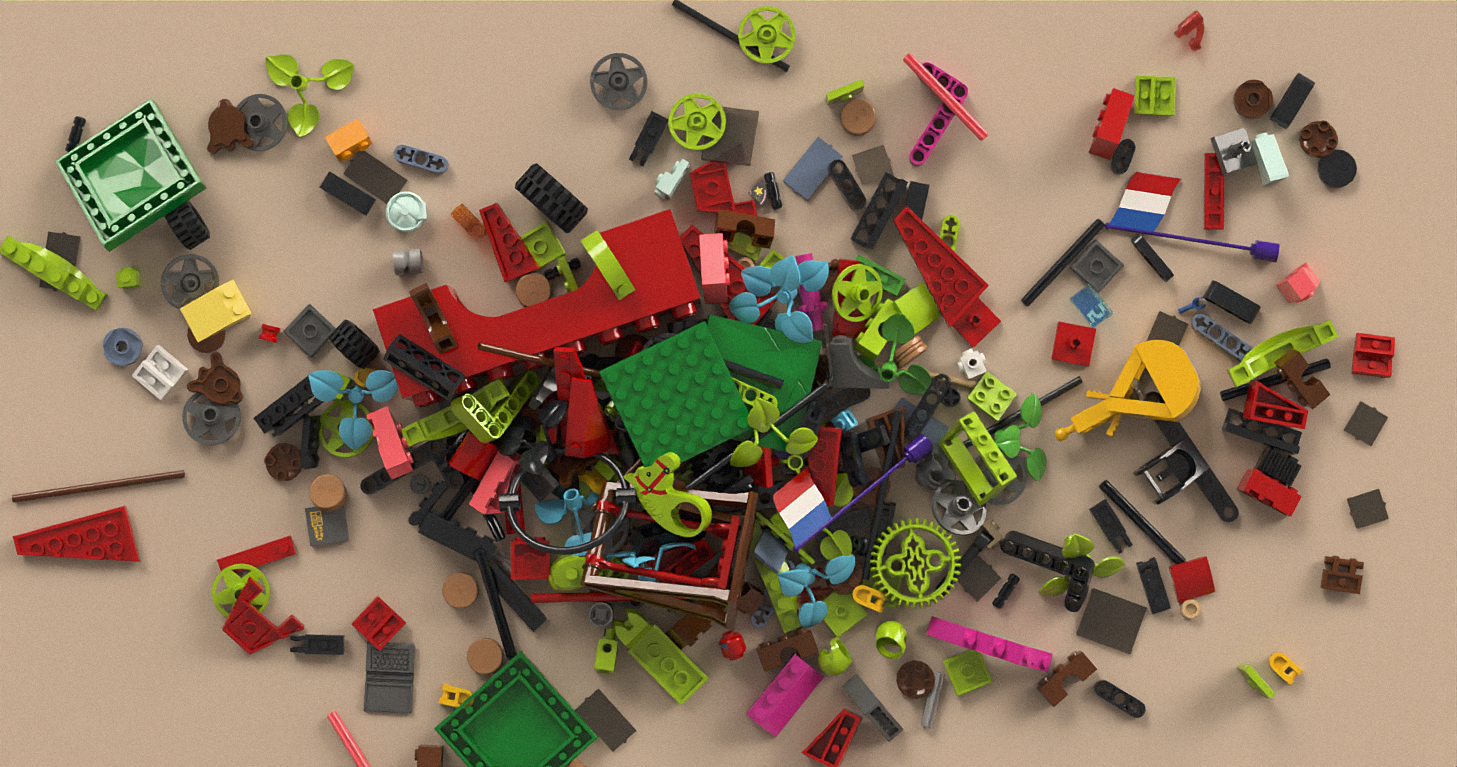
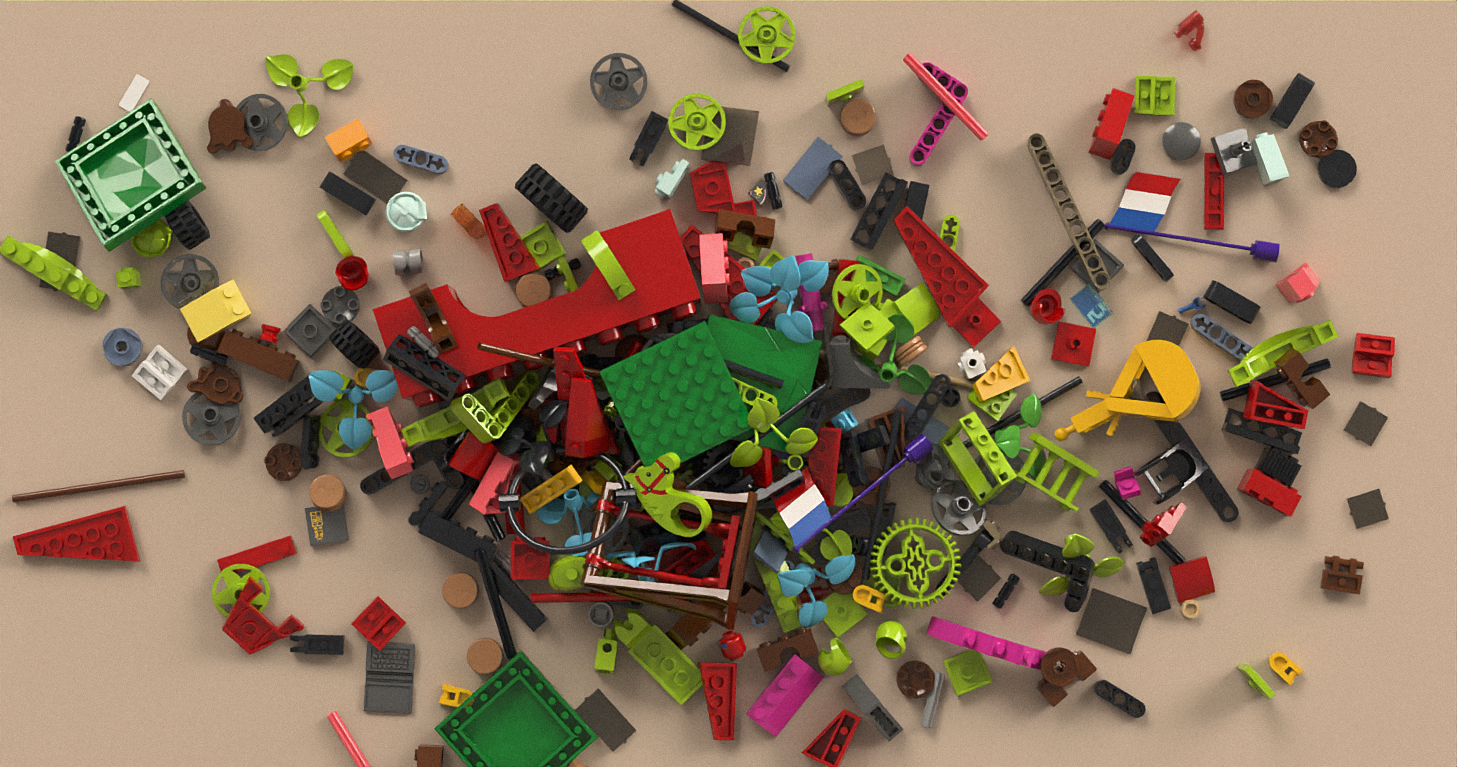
none -> white sticker [119,74,149,112]
none -> lime piece [130,218,172,258]
none -> black axle [190,344,228,366]
none -> reddish brown brick [217,329,300,382]
none -> lime beam [316,209,354,258]
none -> dark grey dish [320,286,360,324]
none -> red helmet [335,256,369,290]
none -> light grey axle [407,326,440,358]
none -> yellow tile [520,465,583,514]
none -> red wing [698,662,737,740]
none -> black hinge [755,469,805,507]
none -> lime plate [840,301,895,353]
none -> yellow wing [972,346,1030,402]
none -> lime fence [1013,432,1100,512]
none -> dark tan beam [1027,133,1110,291]
none -> red helmet [1030,288,1065,325]
none -> reddish brown plate [1040,647,1080,686]
none -> dark pink bracket [1114,466,1141,500]
none -> red plate [1139,502,1186,547]
none -> dark grey dish [1162,122,1201,160]

